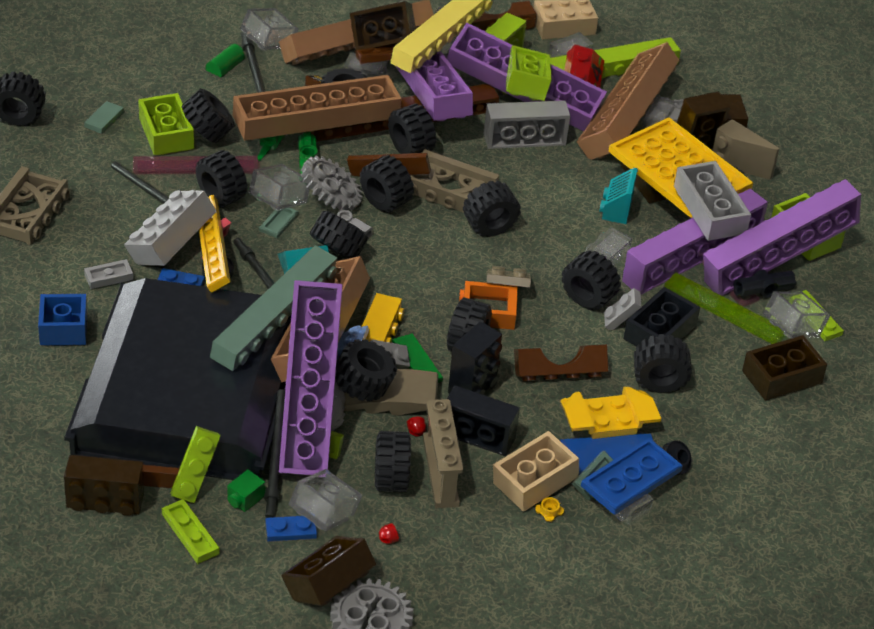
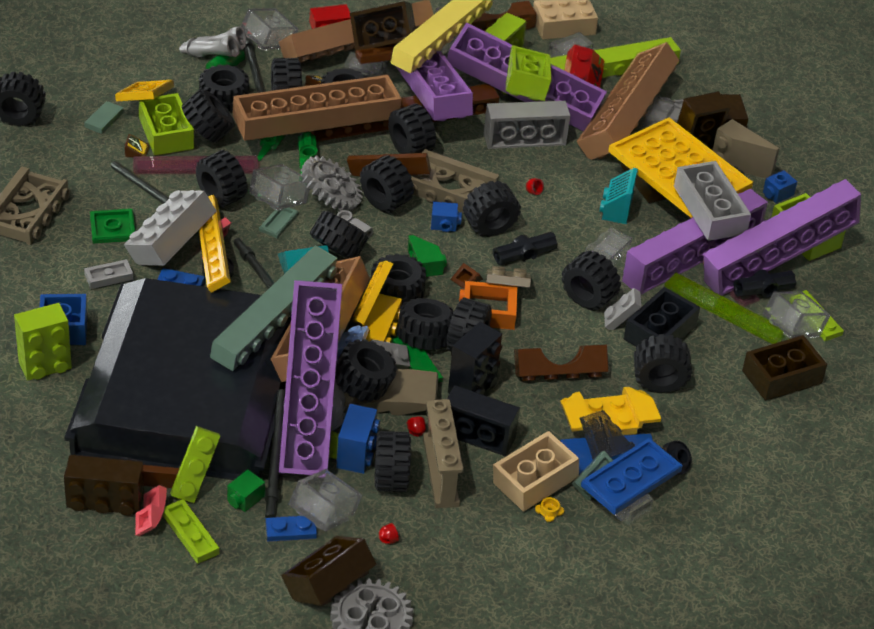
none -> lime brick [14,303,72,381]
none -> green tile [90,209,135,244]
none -> yellow tile [115,80,174,101]
none -> slope [125,134,149,159]
none -> coral slope [136,485,167,536]
none -> light grey piece [180,26,246,57]
none -> black tyre [199,65,249,113]
none -> black tyre [271,58,302,91]
none -> red brick [310,4,350,29]
none -> blue brick [336,404,380,474]
none -> yellow tile [351,261,393,325]
none -> black tyre [371,254,426,306]
none -> black tyre [397,298,454,350]
none -> green slope [407,235,447,277]
none -> blue brick [431,202,462,232]
none -> reddish brown slope [450,263,483,289]
none -> black piece [493,232,558,265]
none -> red hinge [526,178,544,195]
none -> clear smoke wing [579,410,635,460]
none -> blue brick [763,170,798,203]

